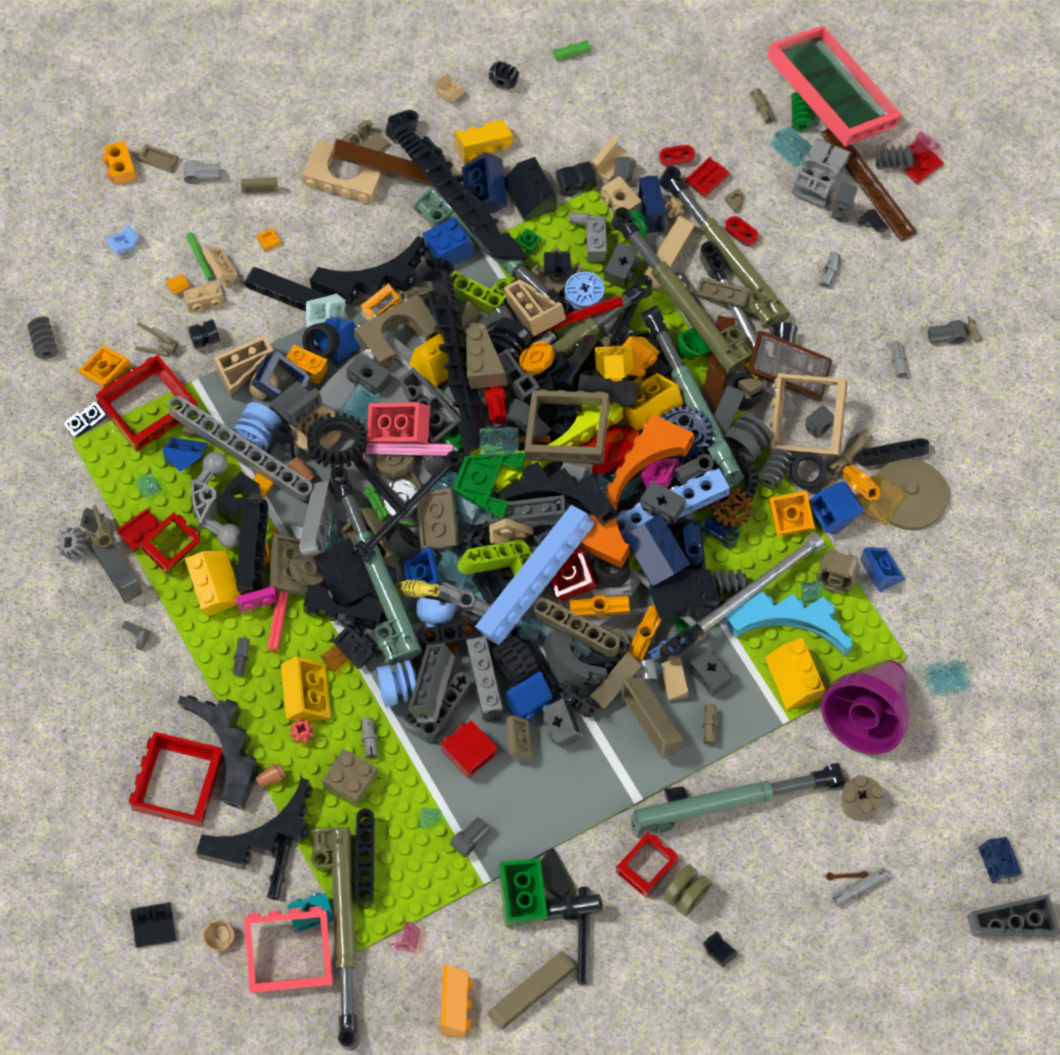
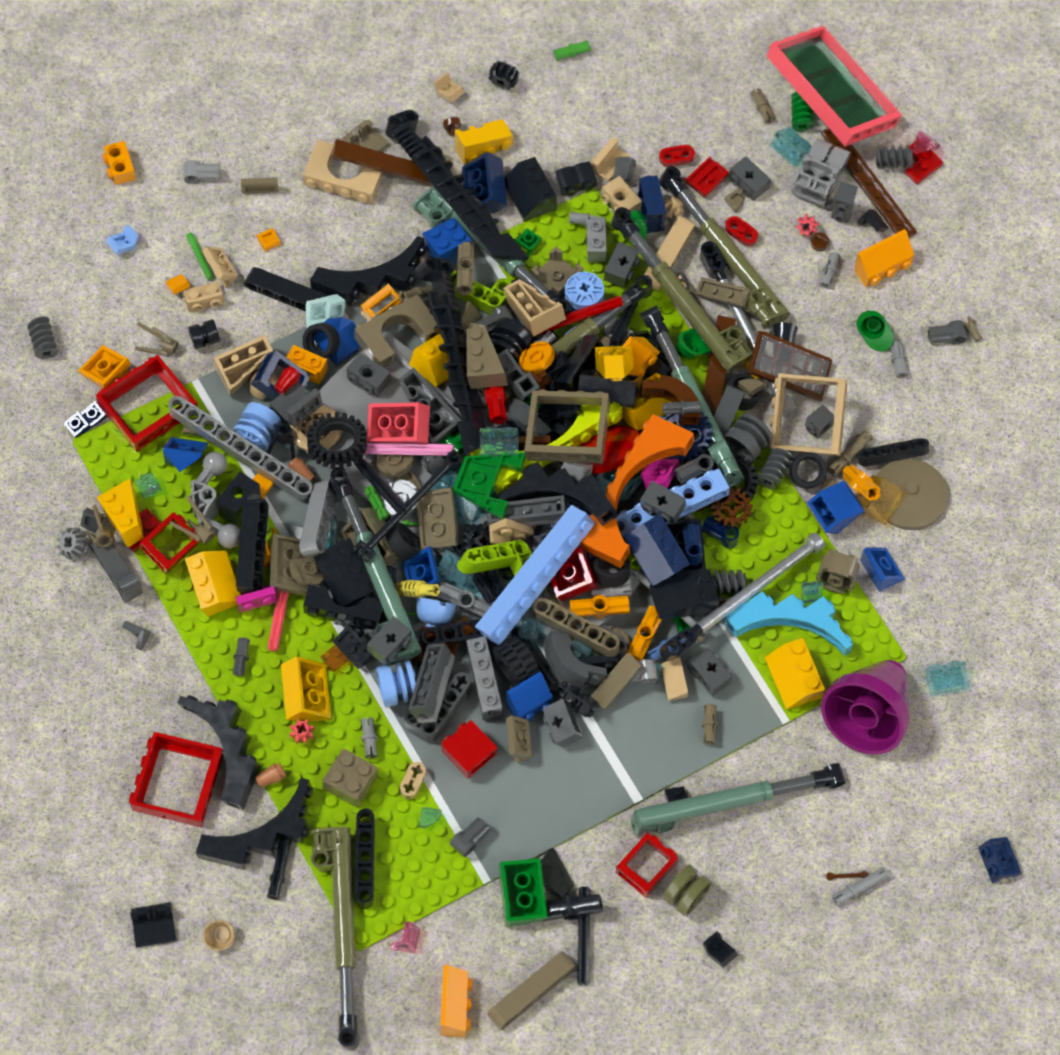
dark tan tile [138,144,179,173] -> none
coral window [244,906,333,993] -> none
teal brick [287,893,334,933] -> none
clear light blue bracket [339,384,380,425] -> none
black wheel [544,251,571,276] -> none
dark tan piece [621,677,684,759] -> none
light orange slope [768,491,815,536] -> none
dark tan brick [841,775,883,821] -> none
dark grey wedge [967,894,1060,937] -> none
none -> yellow wedge [96,478,144,548]
none -> dark tan plant [170,496,215,544]
none -> red cone [274,366,301,395]
none -> dark grey brick [367,616,412,666]
none -> tan beam [400,762,426,799]
none -> reddish brown tile [443,117,461,136]
none -> dark tan piece [456,242,475,296]
none -> reddish brown tile [530,370,551,390]
none -> reddish brown arch [639,375,701,425]
none -> dark grey axle [662,400,701,415]
none -> dark grey brick [729,156,771,200]
none -> coral gear [796,213,820,237]
none -> reddish brown tile [810,233,829,252]
none -> light orange slope [854,229,914,287]
none -> green piece [856,310,894,352]

